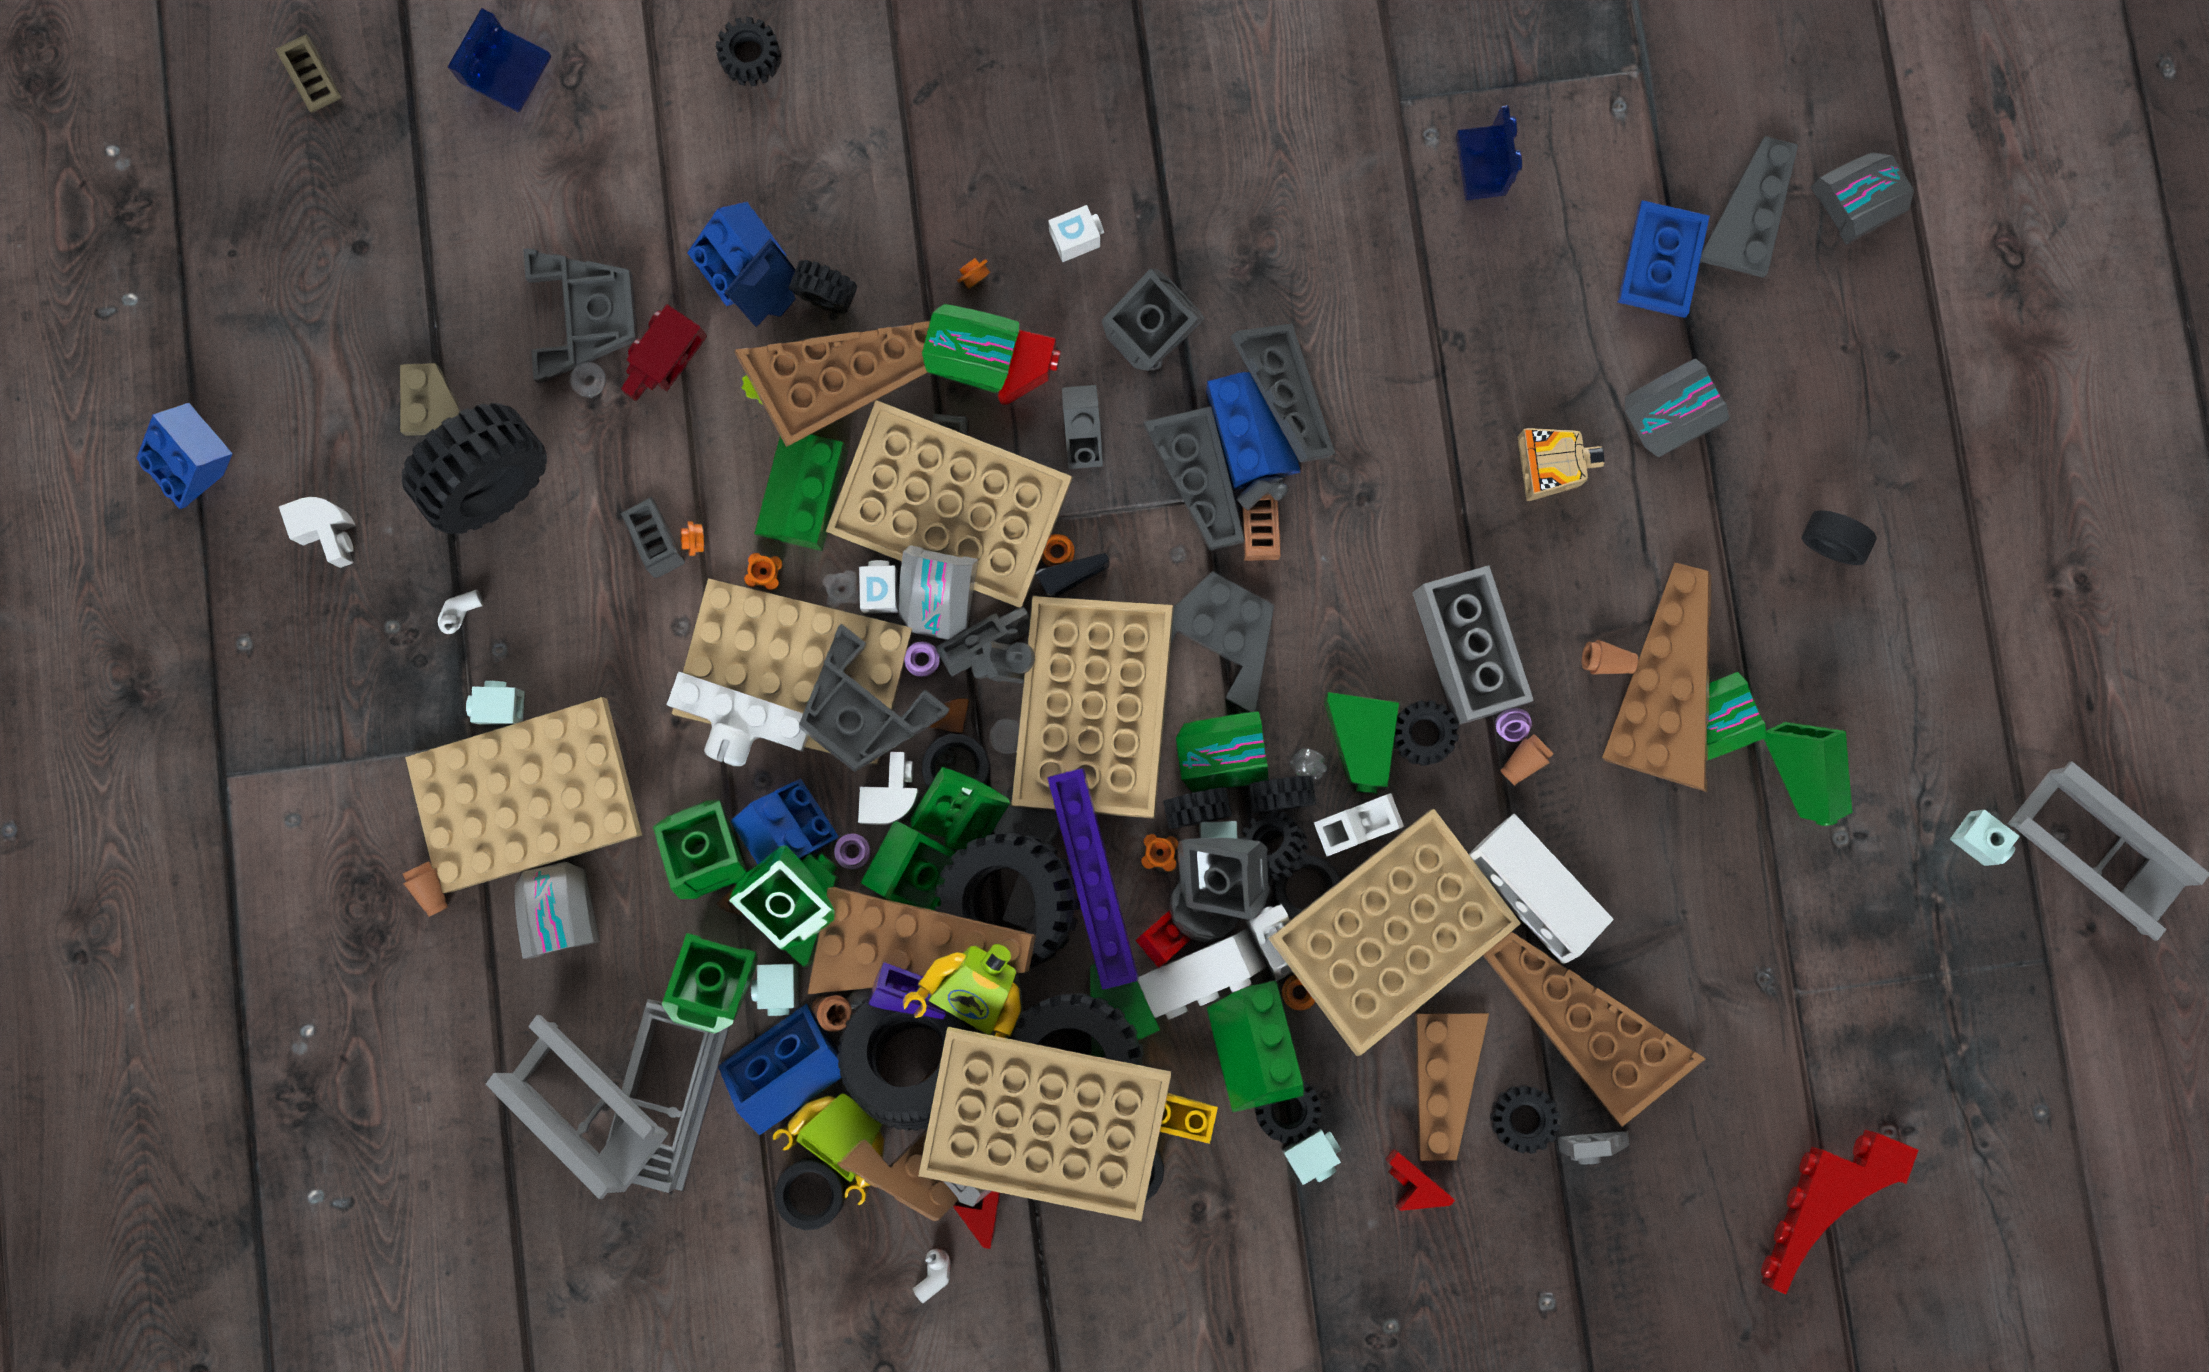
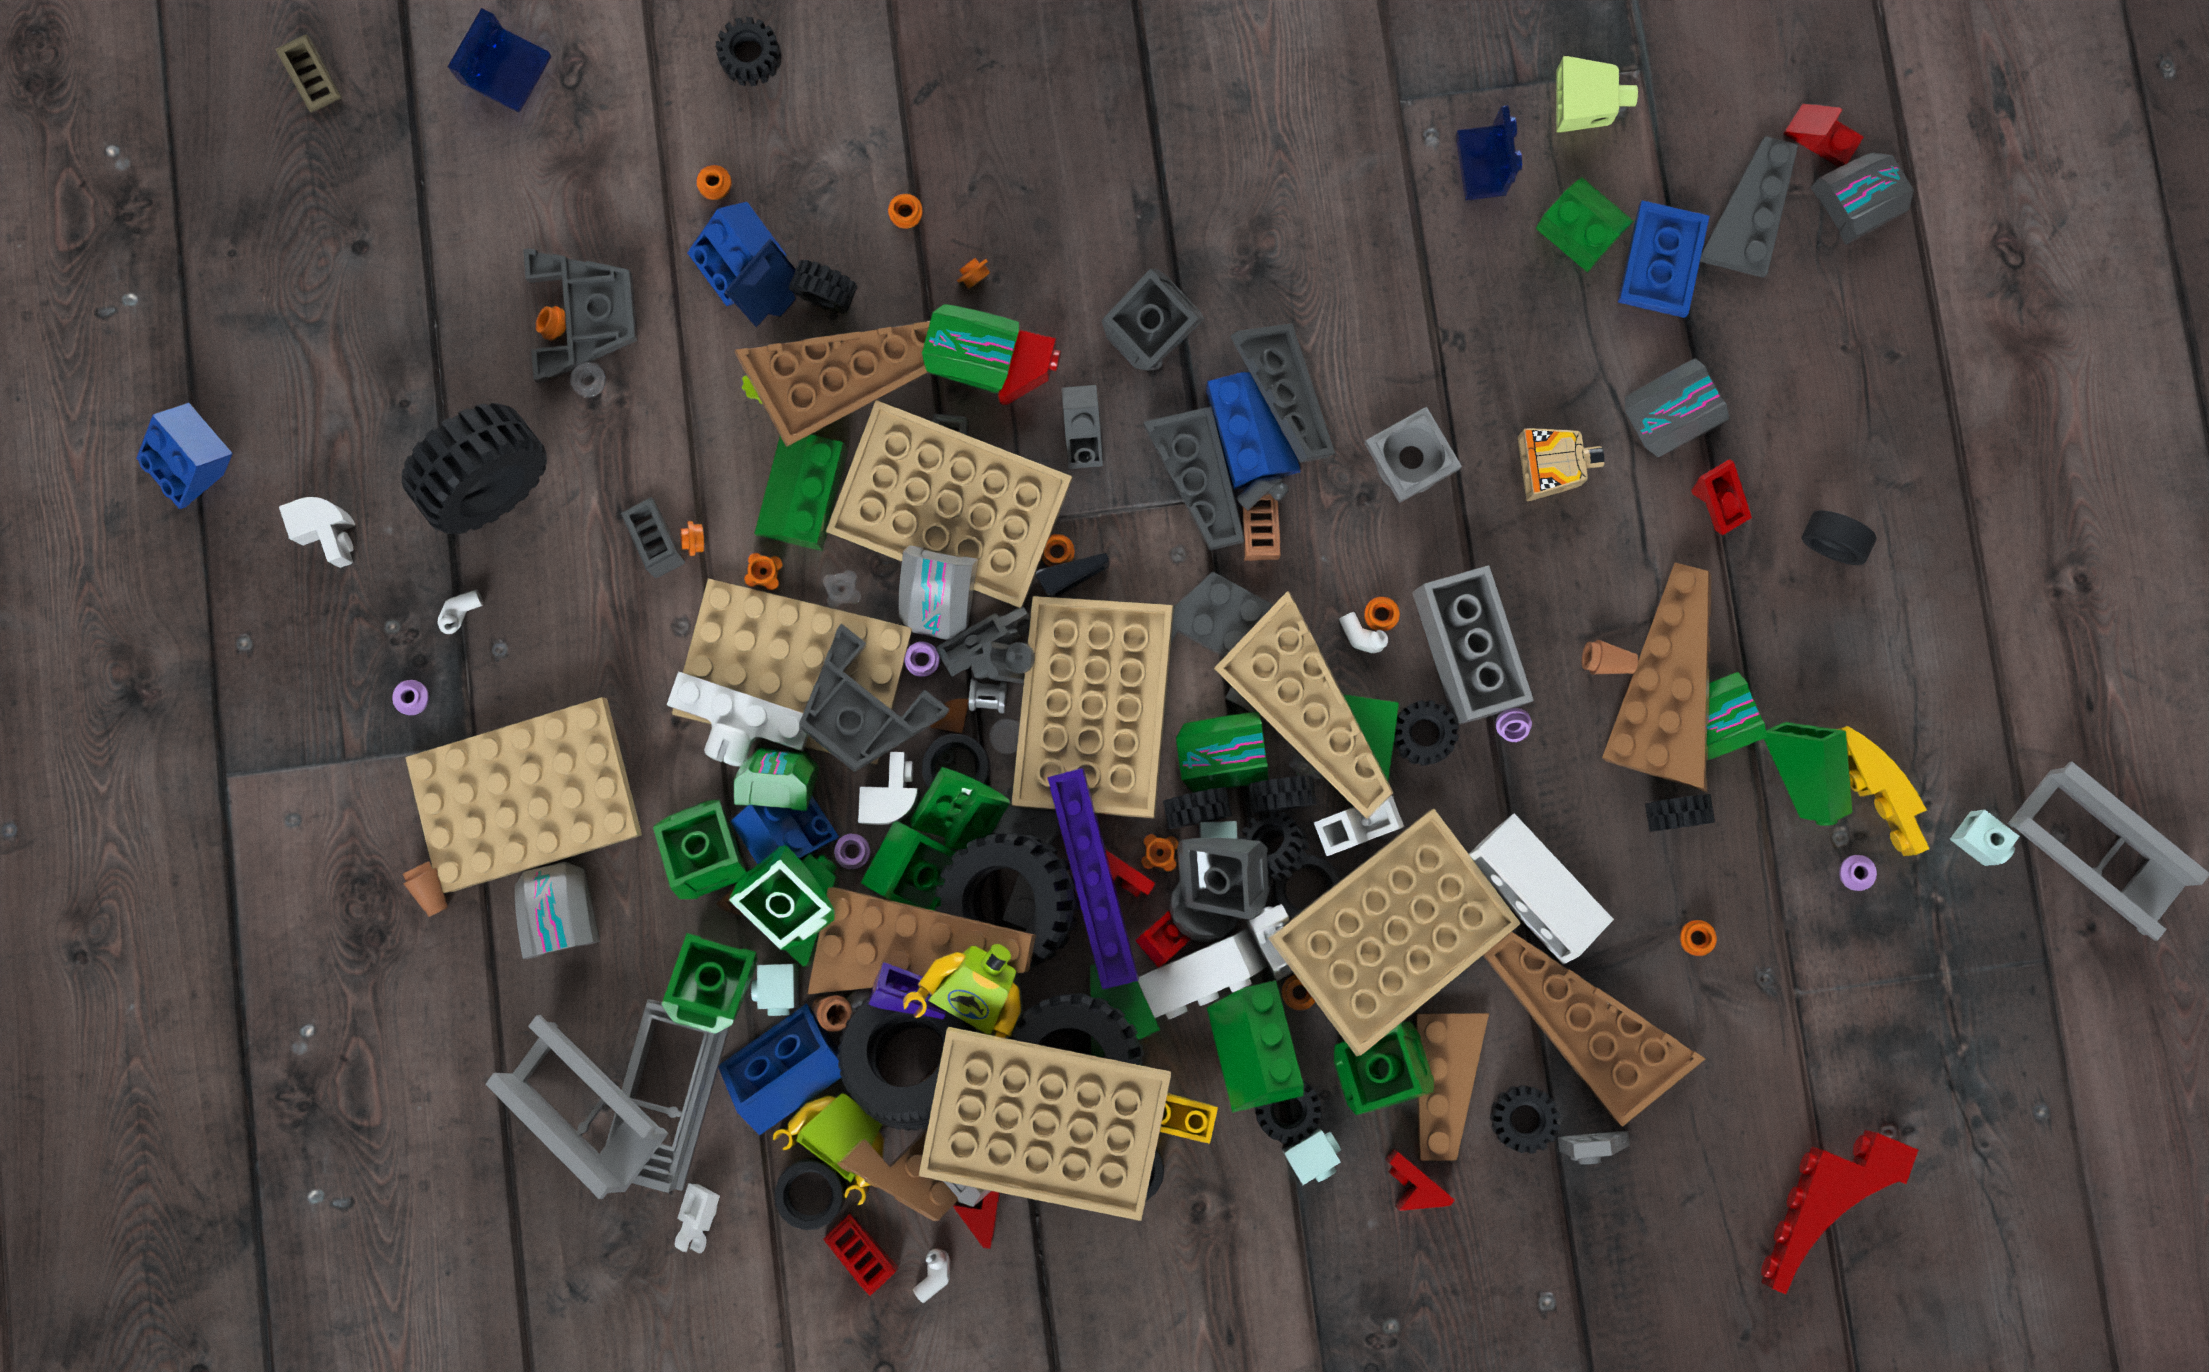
dark tan wing [400,363,461,436] -> none
light aqua brick [466,681,525,726] -> none
dark red hinge [621,304,707,402] -> none
white brick [859,560,899,614] -> none
white brick [1048,205,1104,262] -> none
nougat cone [1500,734,1553,786] -> none
none -> lavender plate [392,680,429,715]
none -> orange plate [536,306,566,341]
none -> white plate [675,1183,720,1253]
none -> orange plate [697,165,732,200]
none -> slope [734,747,820,811]
none -> red slope [823,1213,899,1296]
none -> orange plate [888,194,923,229]
none -> light grey bush [969,679,1007,713]
none -> red slope [1105,850,1156,898]
none -> tan wing [1214,591,1394,819]
none -> green slope [1334,1022,1434,1116]
none -> white arm [1339,612,1388,653]
none -> light grey piece [1364,407,1462,503]
none -> orange plate [1364,597,1400,632]
none -> green slope [1536,177,1634,273]
none -> yellowish green torso [1556,56,1638,132]
none -> black tyre [1645,794,1715,832]
none -> orange plate [1679,920,1717,956]
none -> red slope [1691,459,1752,535]
none -> red slope [1783,104,1864,167]
none -> yellow slope [1837,726,1929,856]
none -> lavender plate [1839,855,1877,891]

